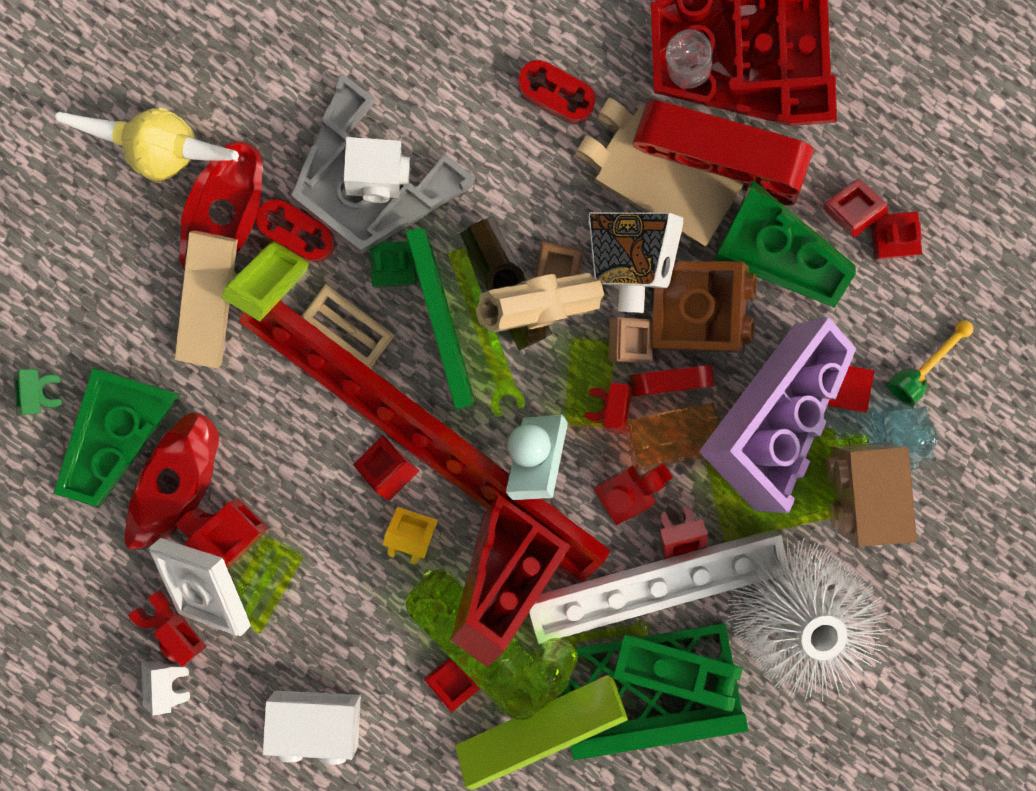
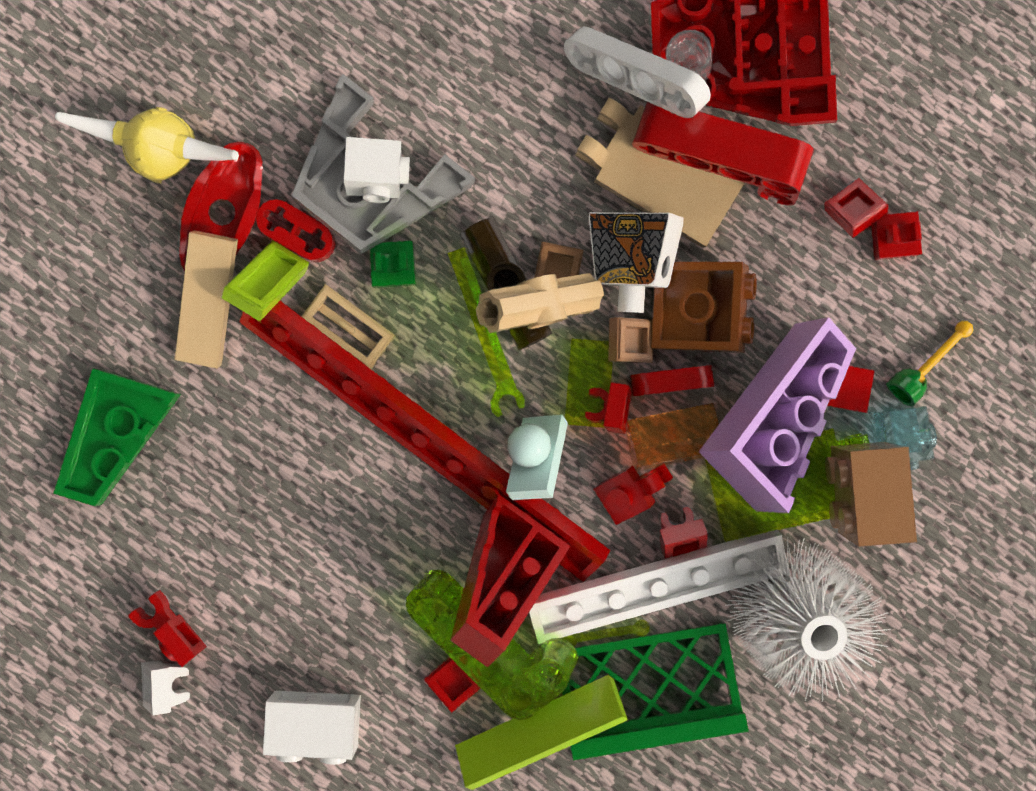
green tile [14,369,62,416] -> none
red piece [124,412,219,550] -> none
white tile [149,538,251,636] -> none
red brick [175,498,269,569] -> none
clear neon green tile [236,536,305,634] -> none
red slope [353,435,419,501] -> none
yellow tile [382,507,438,565] -> none
green tile [406,227,476,410] -> none
red beam [519,60,596,124] -> none
green plate [612,634,743,712] -> none
green wing [715,180,856,308] -> none
none -> white beam [564,26,711,119]

